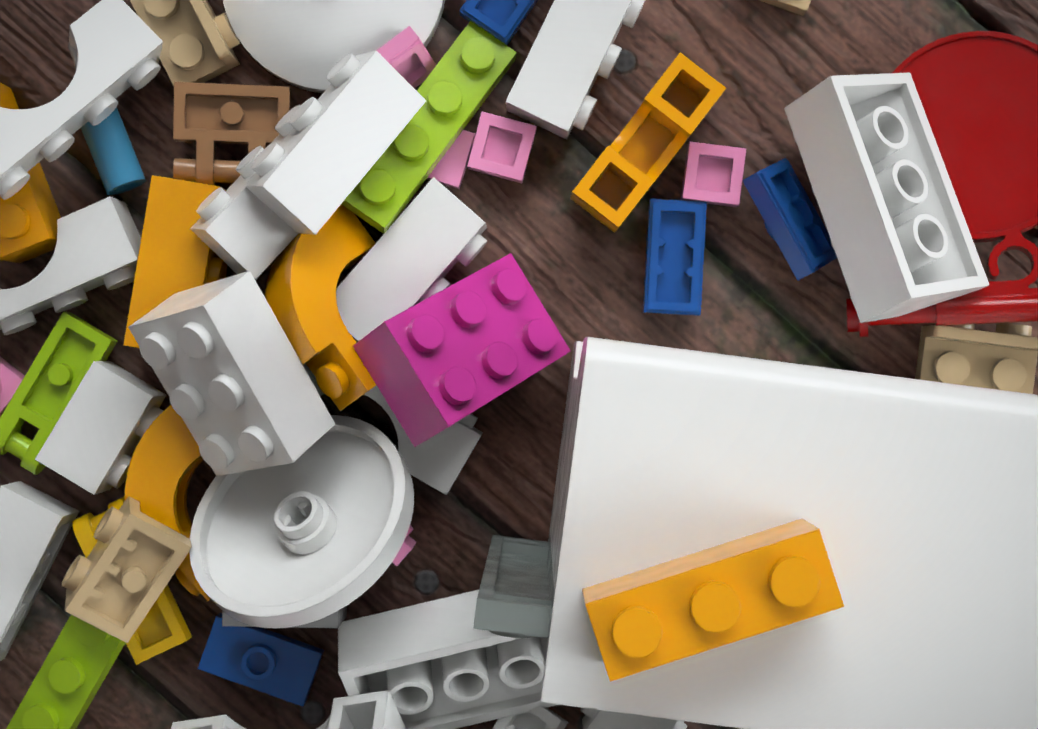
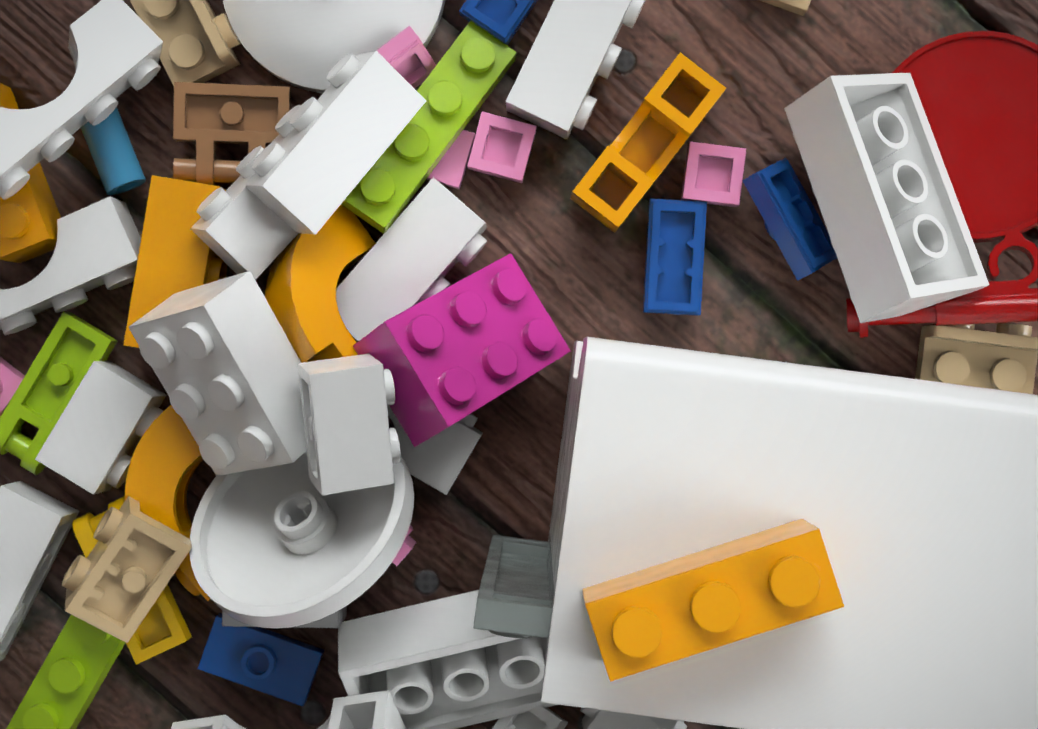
none -> white brick [297,353,401,496]

